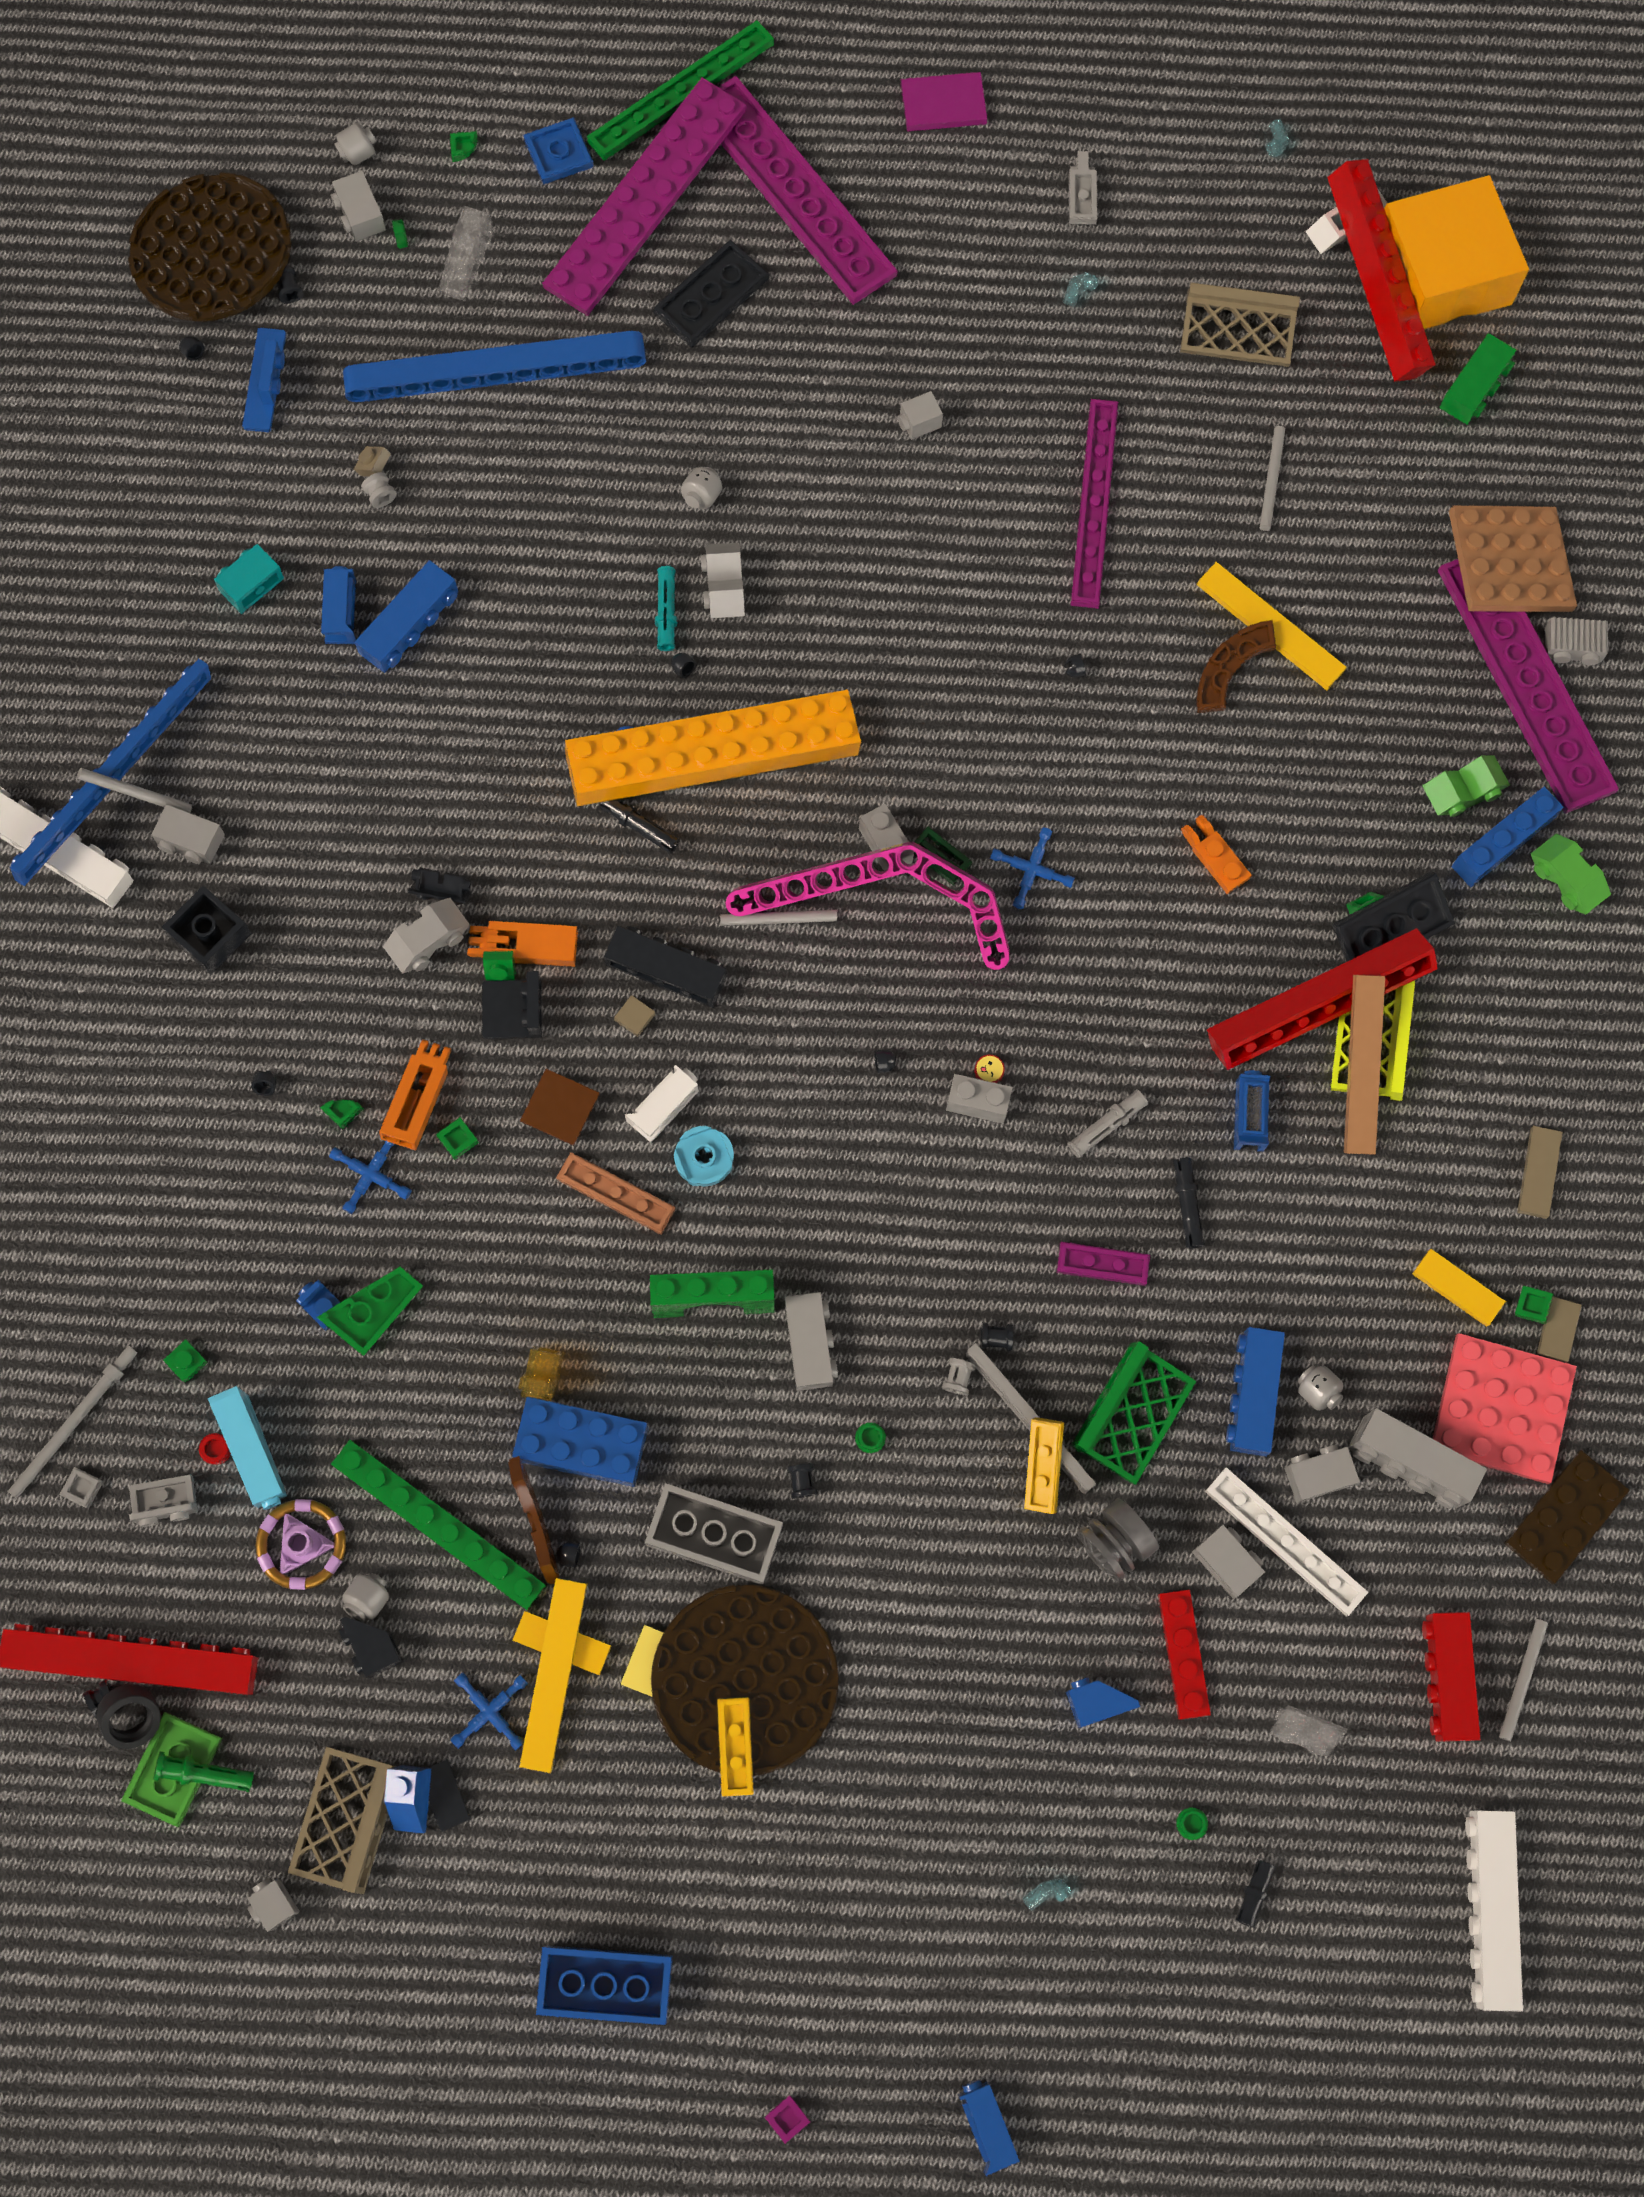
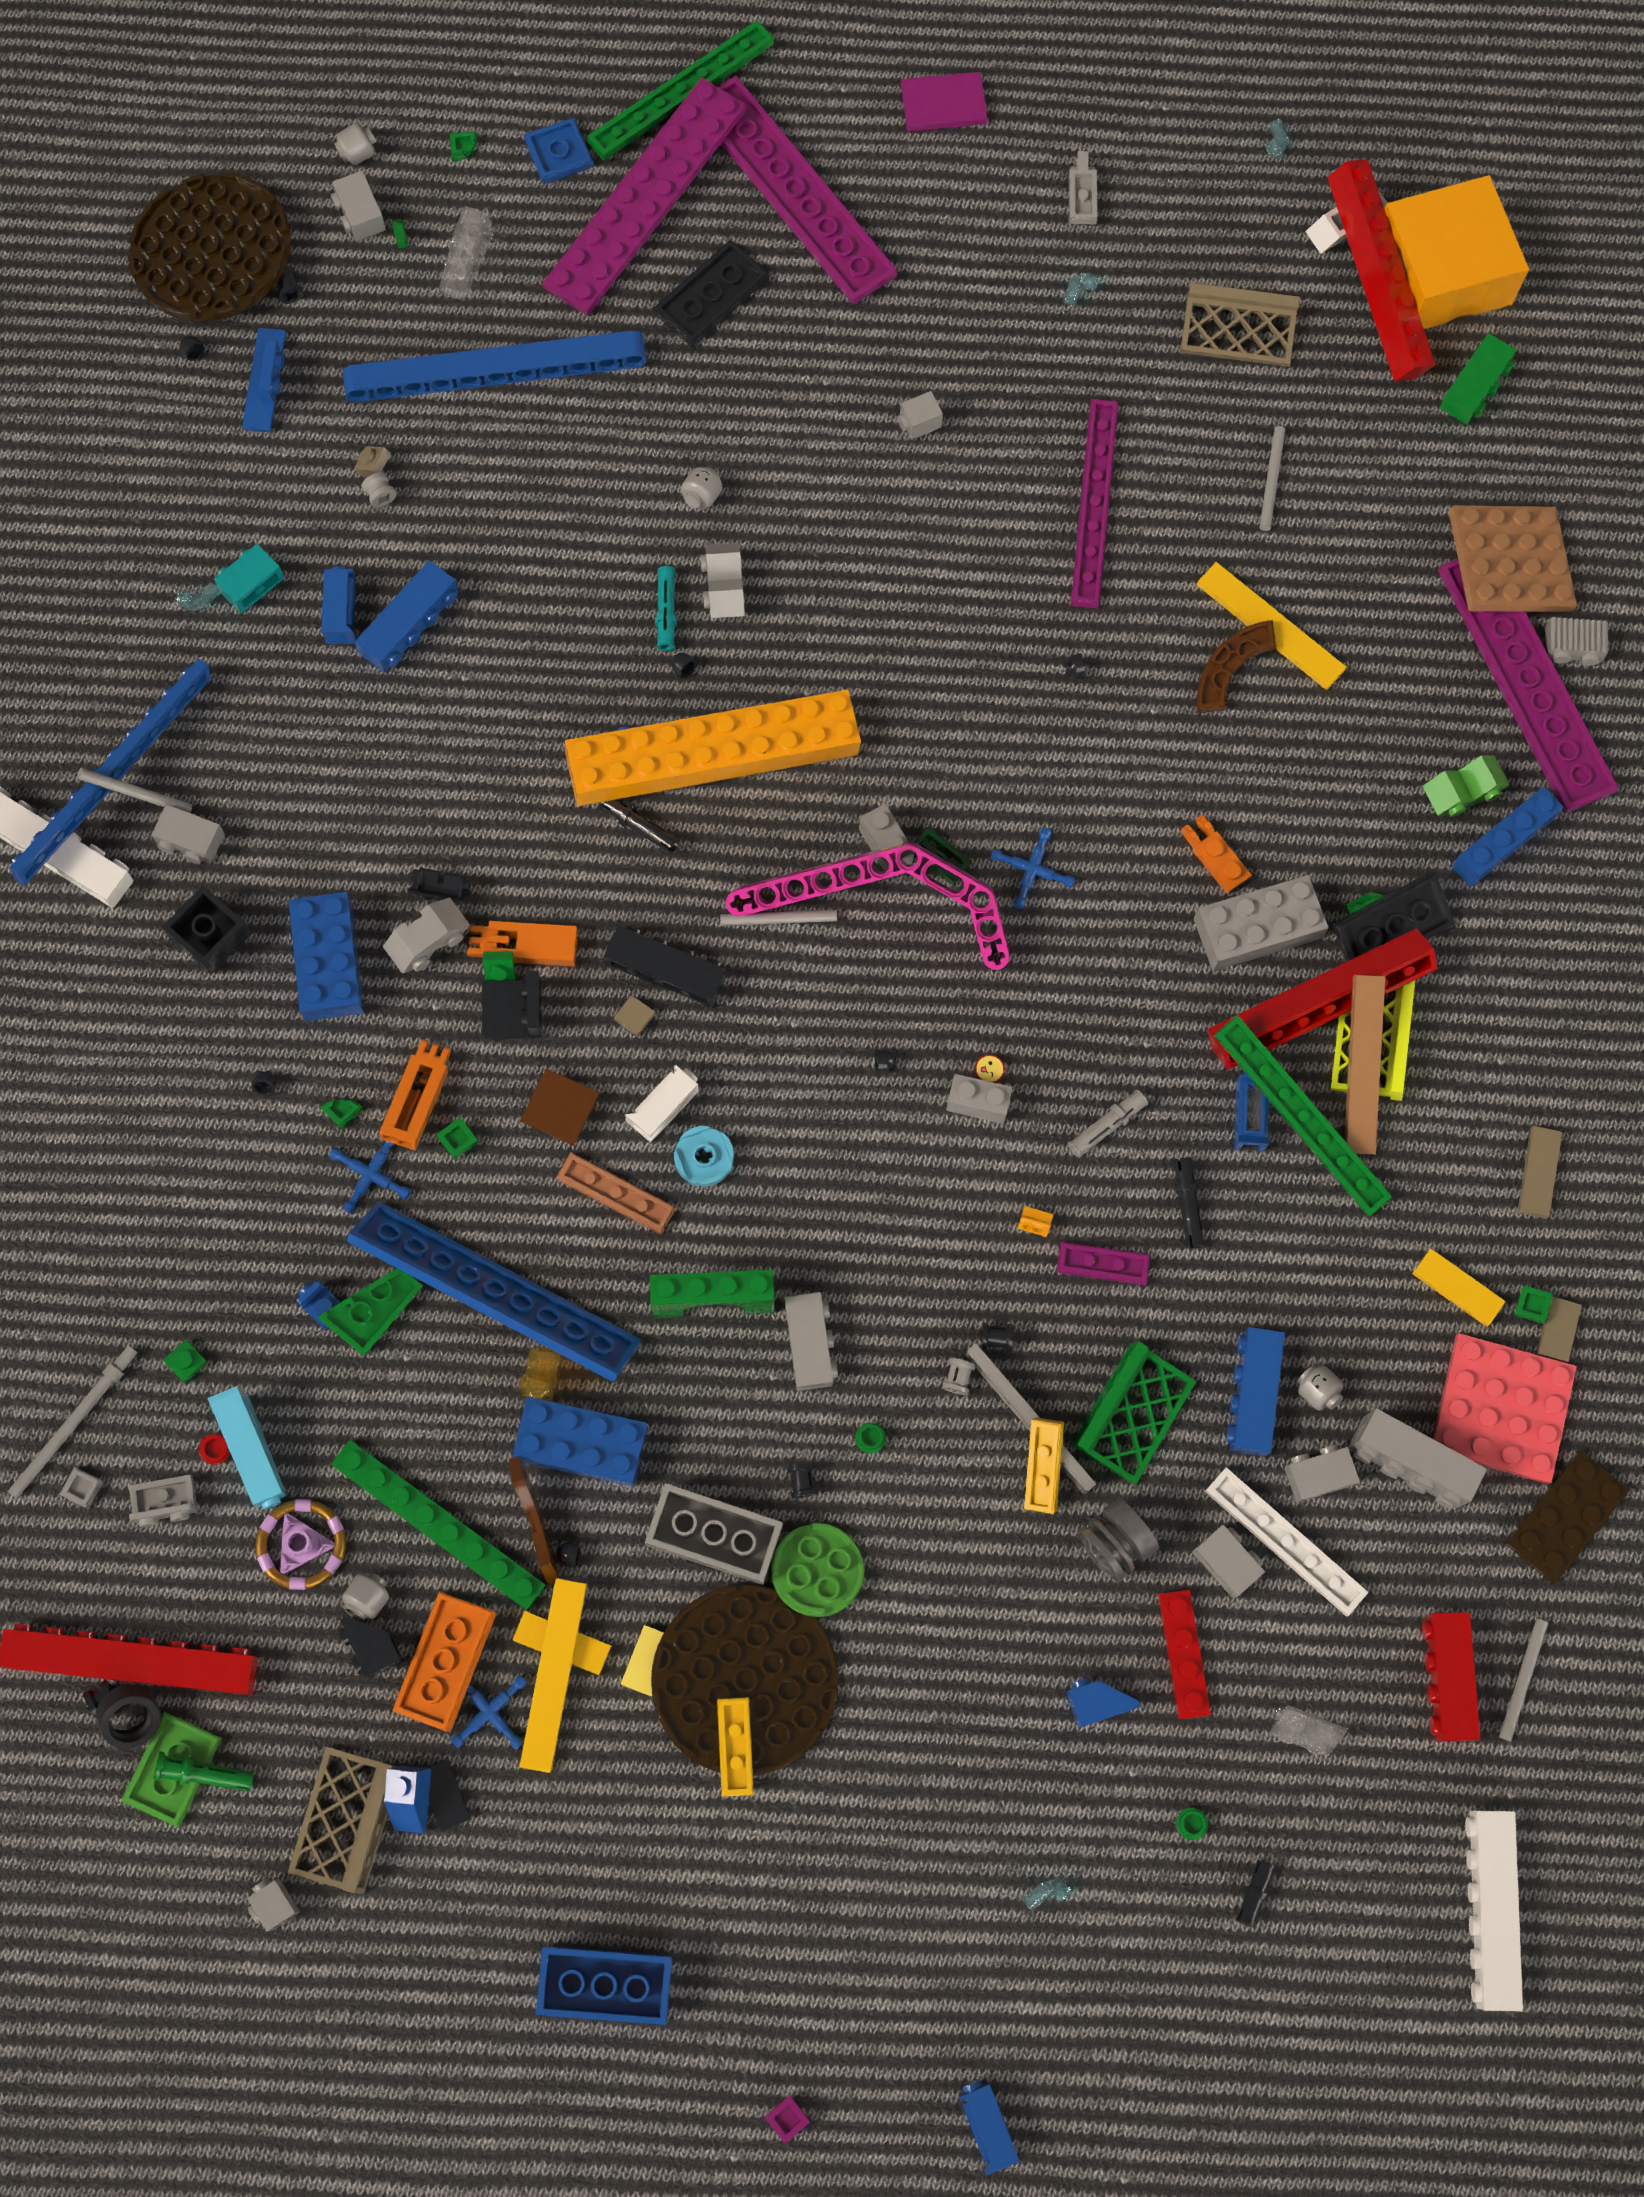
bright green brick [1531,834,1611,915] -> none
none -> clear light blue arm [176,582,220,611]
none -> blue brick [288,892,364,1021]
none -> blue plate [347,1201,642,1382]
none -> orange tile [392,1592,497,1733]
none -> bright green tile [771,1523,865,1617]
none -> light orange piece [1018,1206,1053,1237]
none -> light grey brick [1194,875,1328,971]
none -> green plate [1213,1015,1392,1216]

